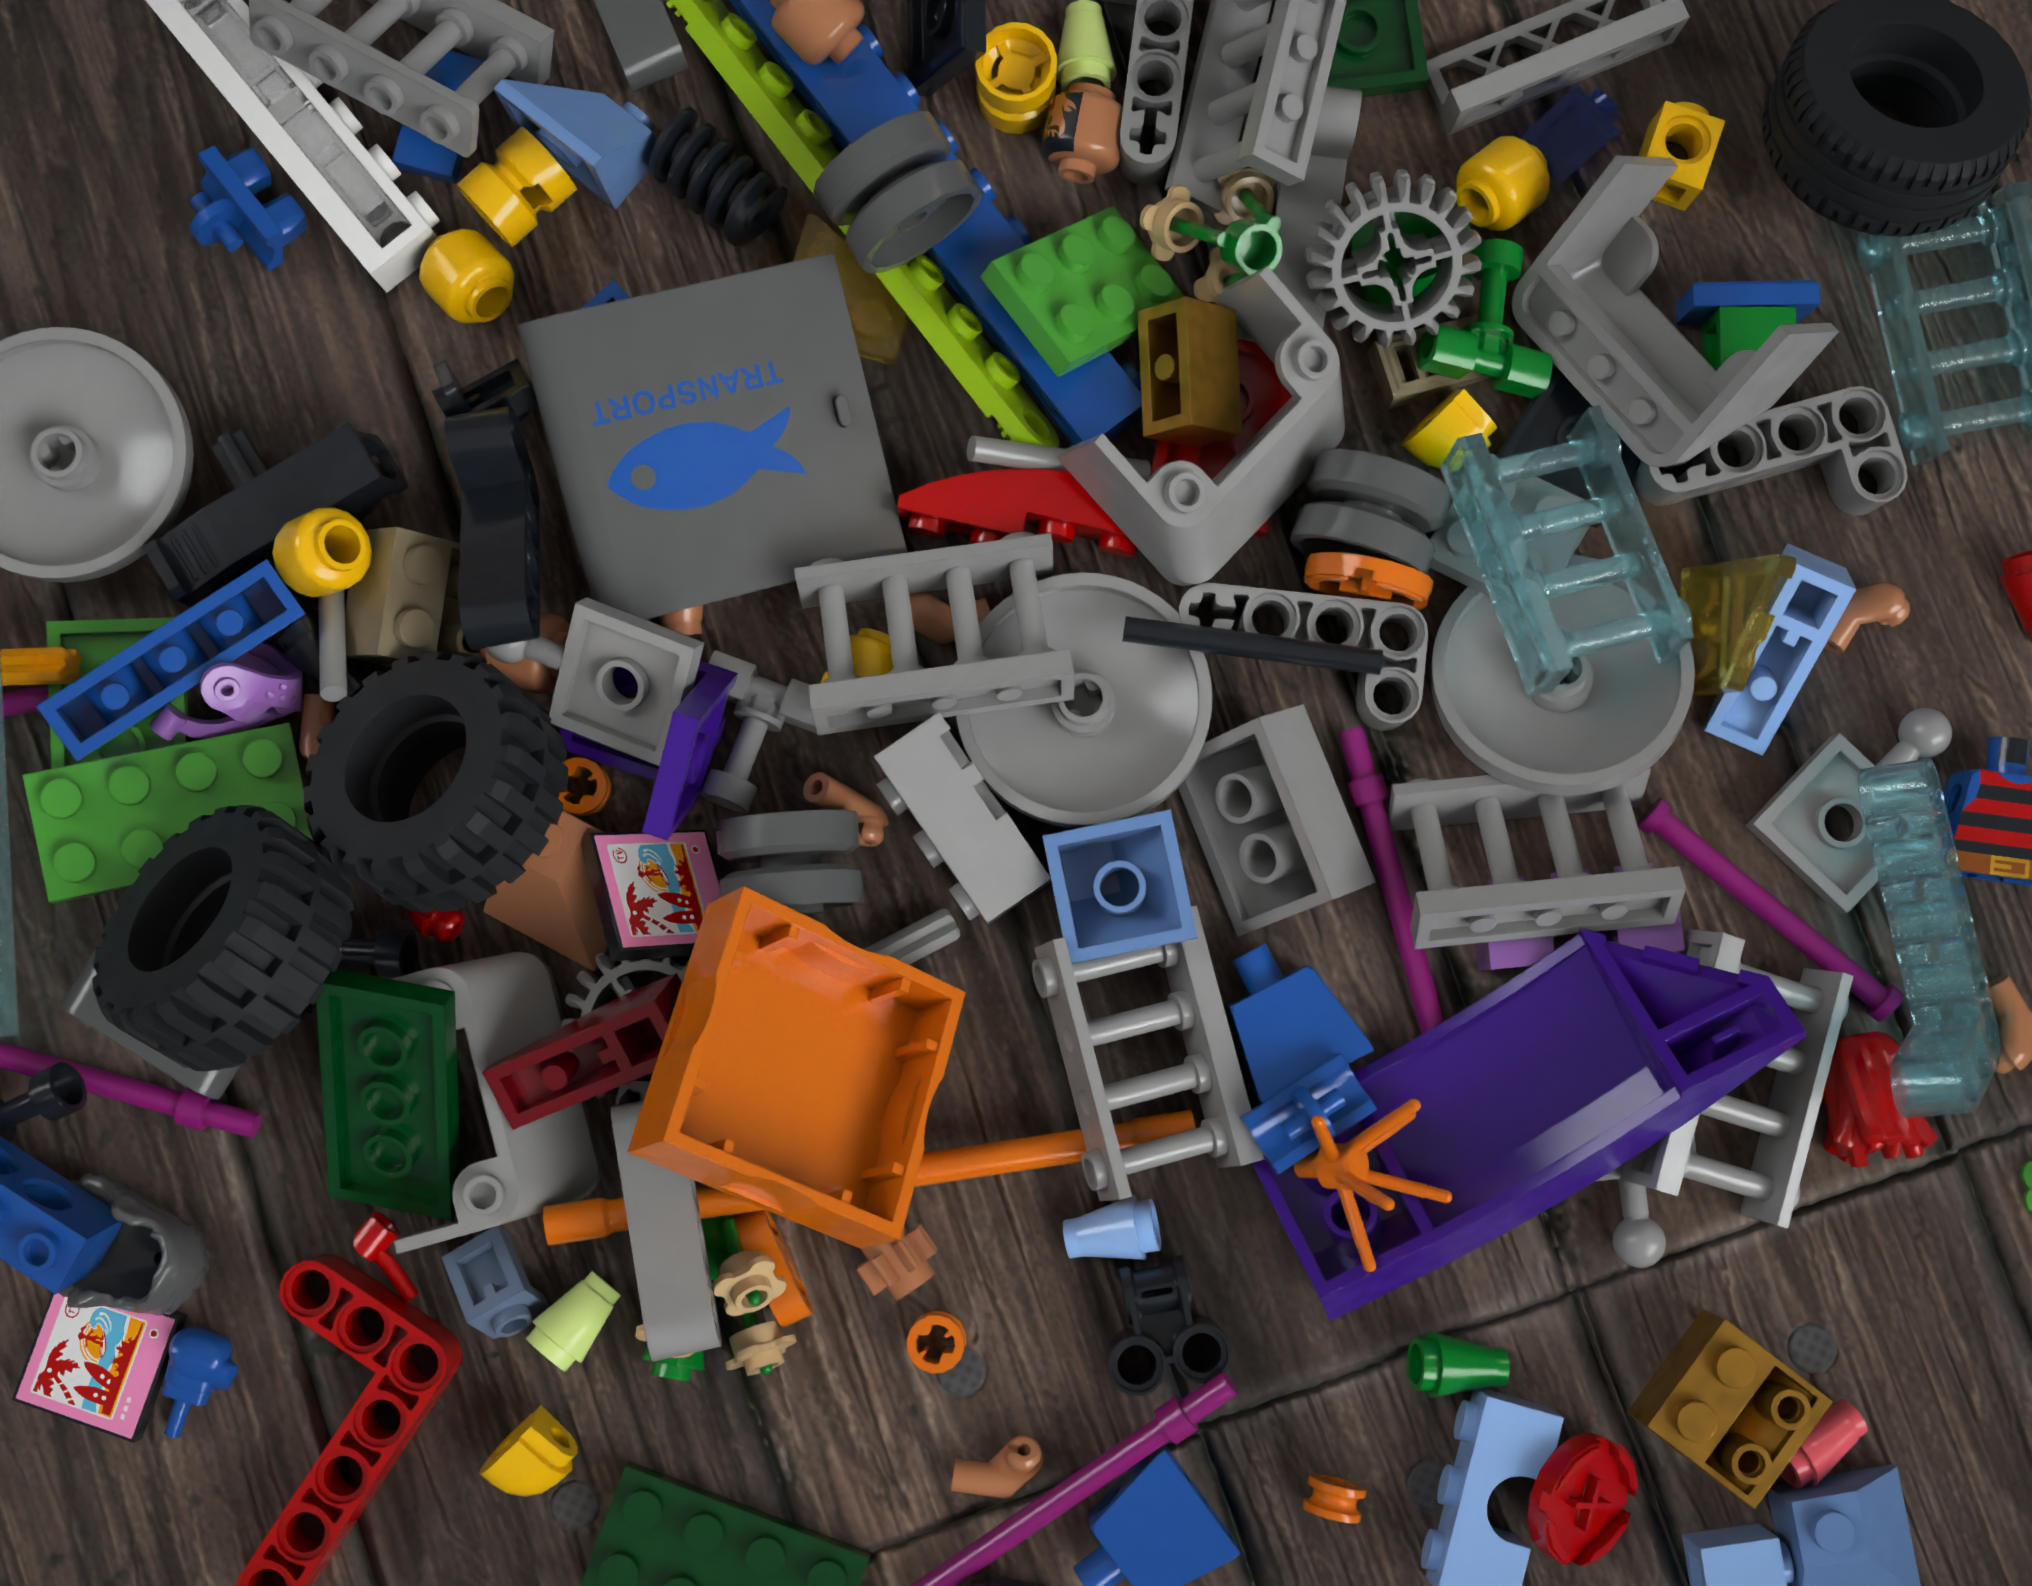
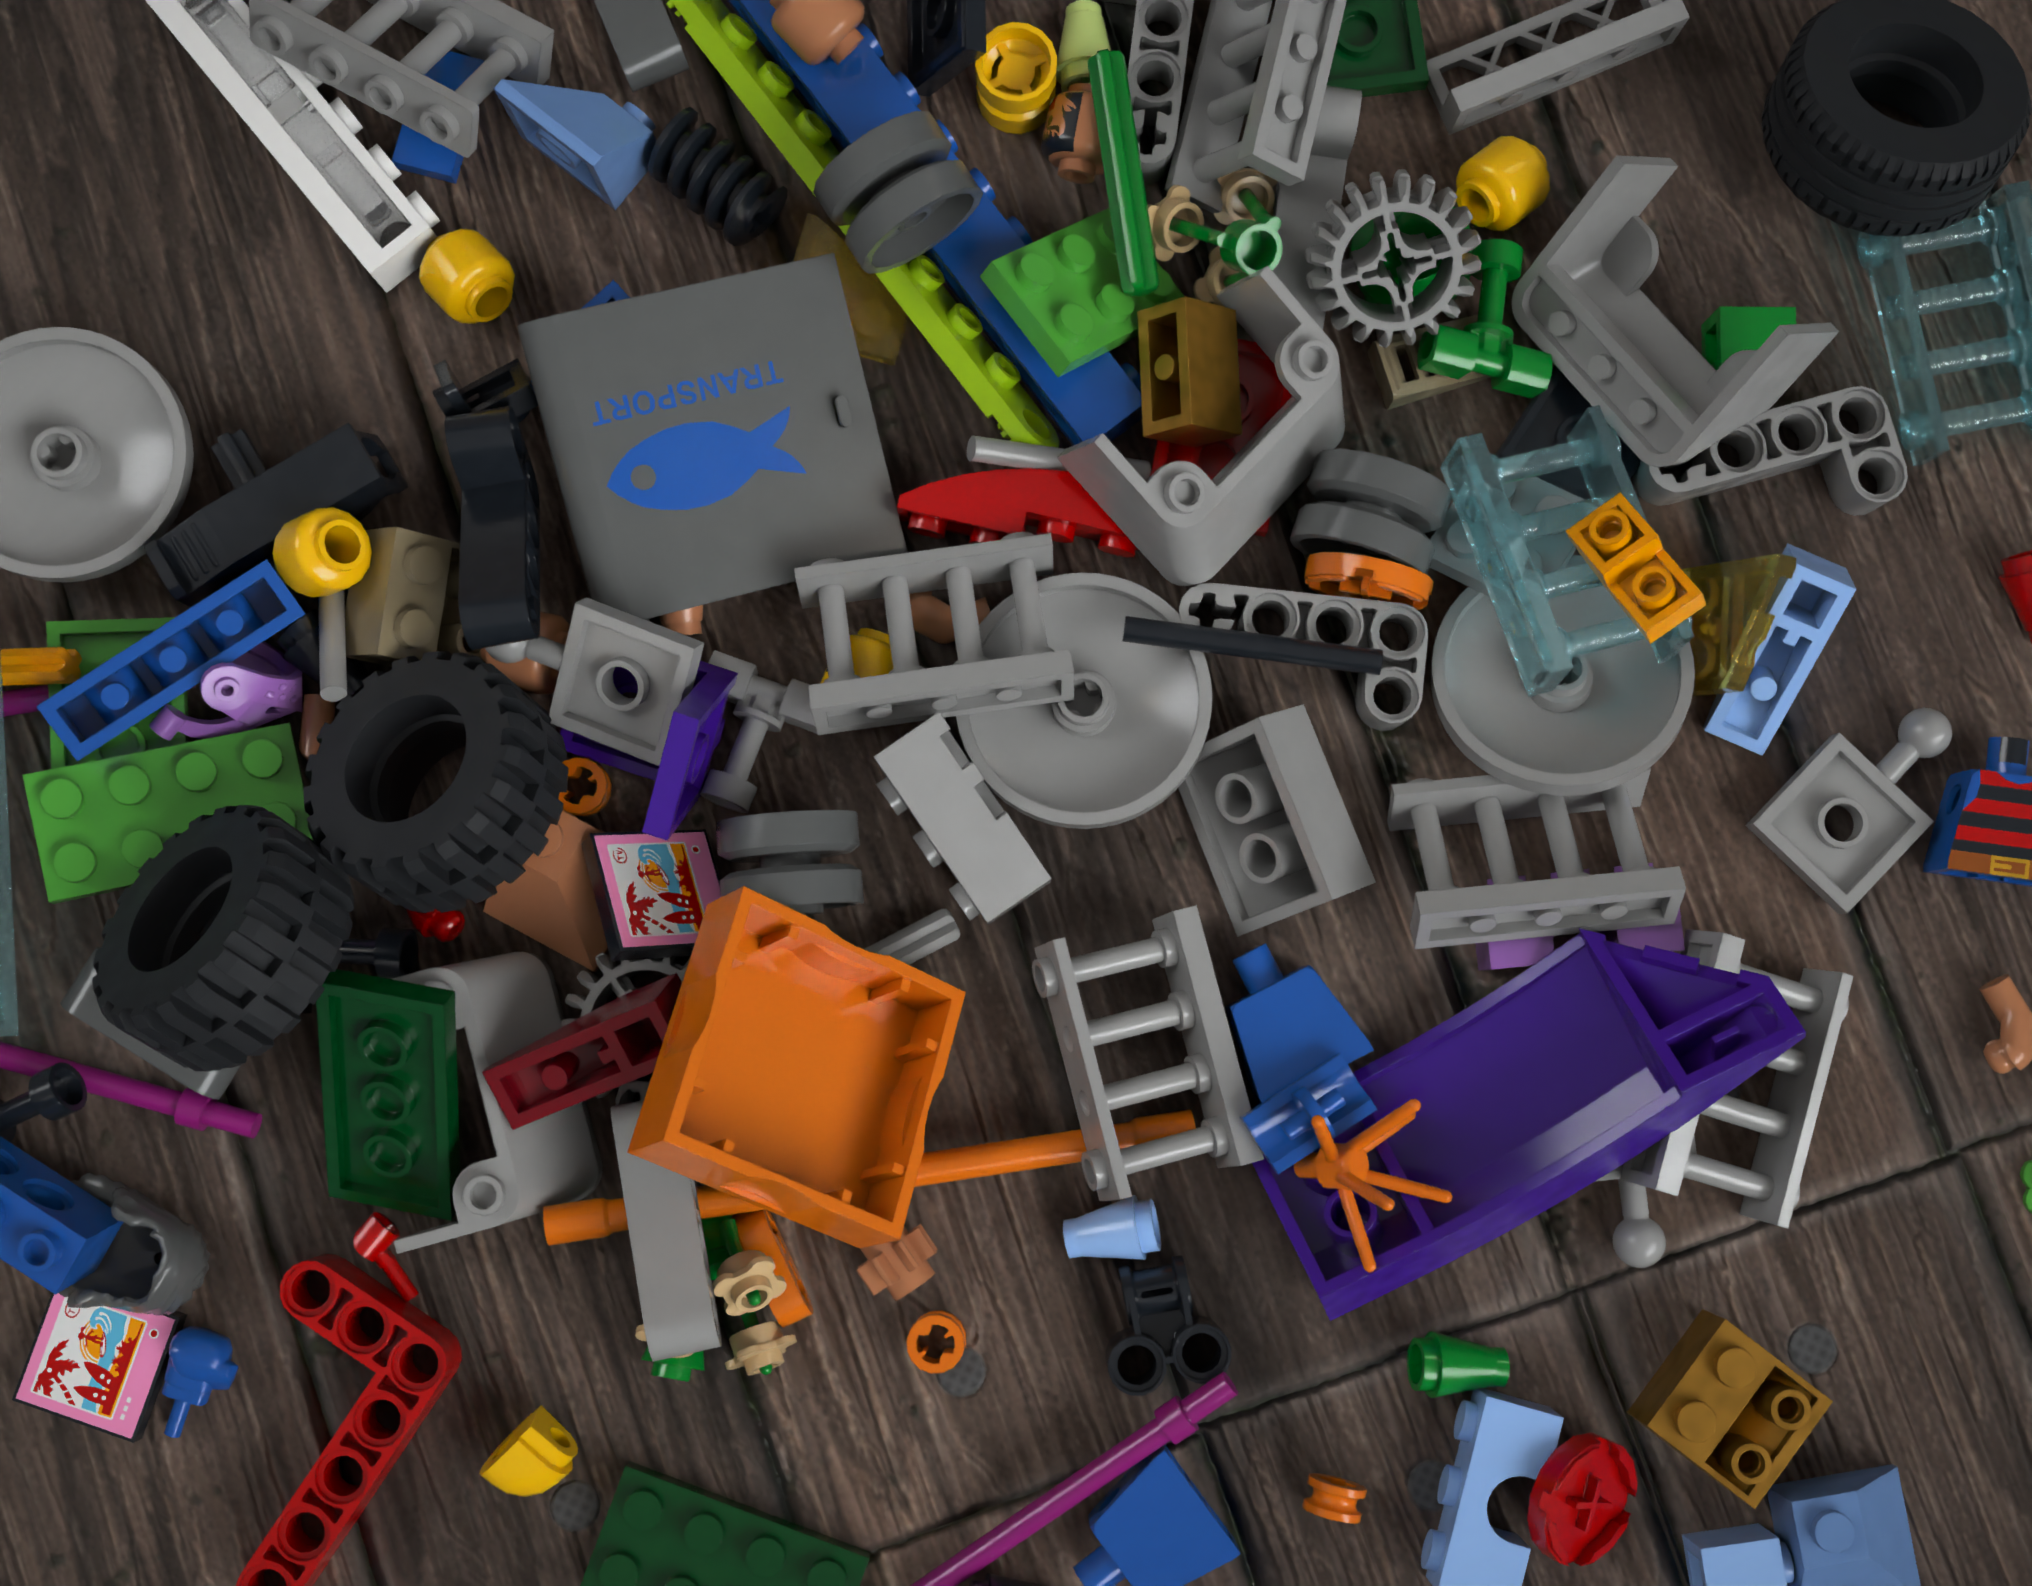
blue hips [189,146,306,271] -> none
sand blue bracket [441,1226,549,1339] -> none
yellow wheel [456,126,577,248] -> none
yellowish green cone [526,1271,621,1372] -> none
nougat arm [803,772,889,847] -> none
nougat arm [951,1435,1043,1499] -> none
medium blue slope [1042,809,1198,964] -> none
magenta bar [1338,726,1445,1034] -> none
yellow piece [1402,389,1497,469] -> none
clear blue bracket [1520,84,1623,185] -> none
magenta bar [1637,797,1904,1022] -> none
yellow brick [1638,100,1725,211] -> none
blue tile [1675,280,1821,325] -> none
coral cone [1780,1399,1868,1489] -> none
red piece [1822,1031,1939,1167] -> none
nougat arm [1824,582,1910,654] -> none
clear light blue beam [1858,758,2001,1118] -> none
none -> green axle [1088,49,1159,297]
none -> light orange slope [1566,492,1706,644]

